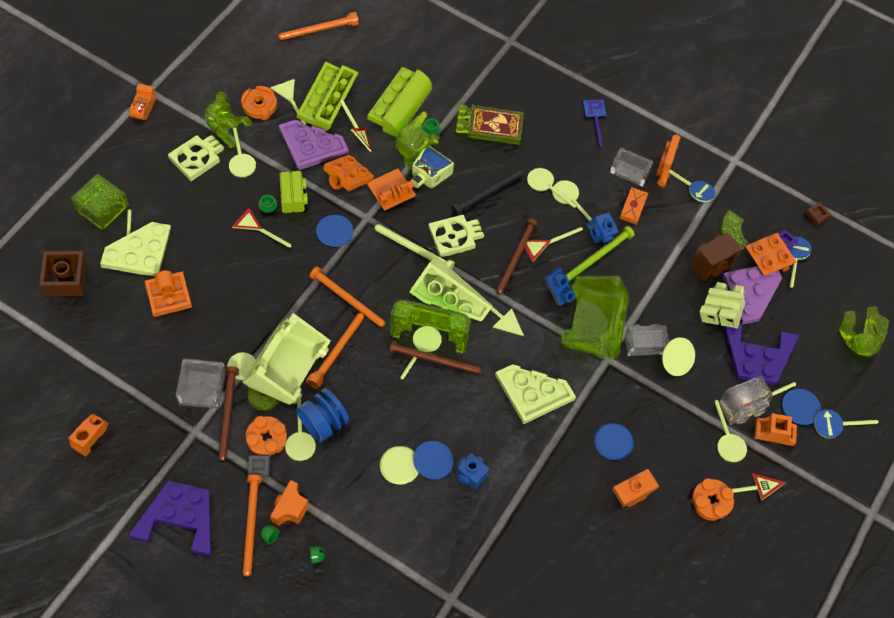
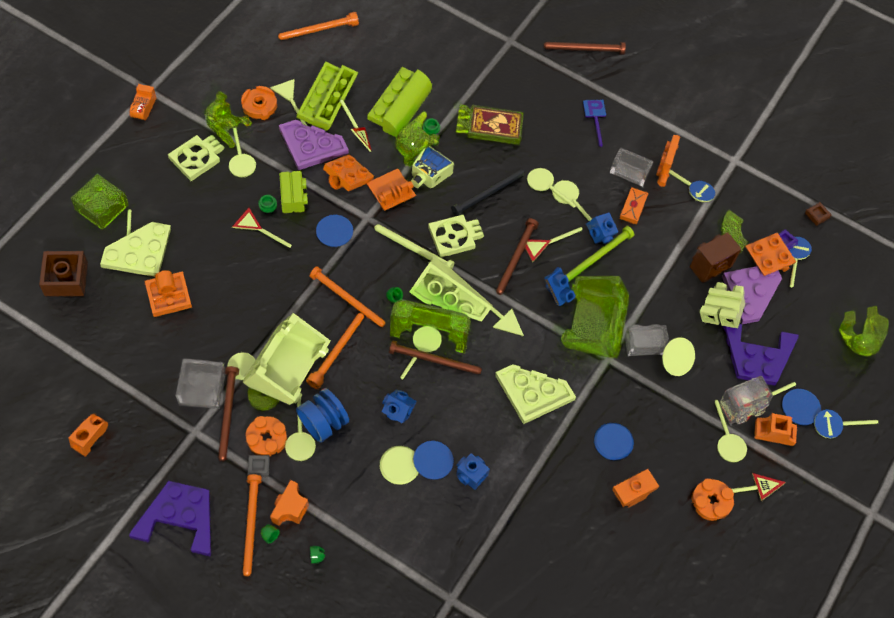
none -> blue brick [382,390,417,423]
none -> green hinge [386,287,403,303]
none -> copper bar [544,42,626,54]

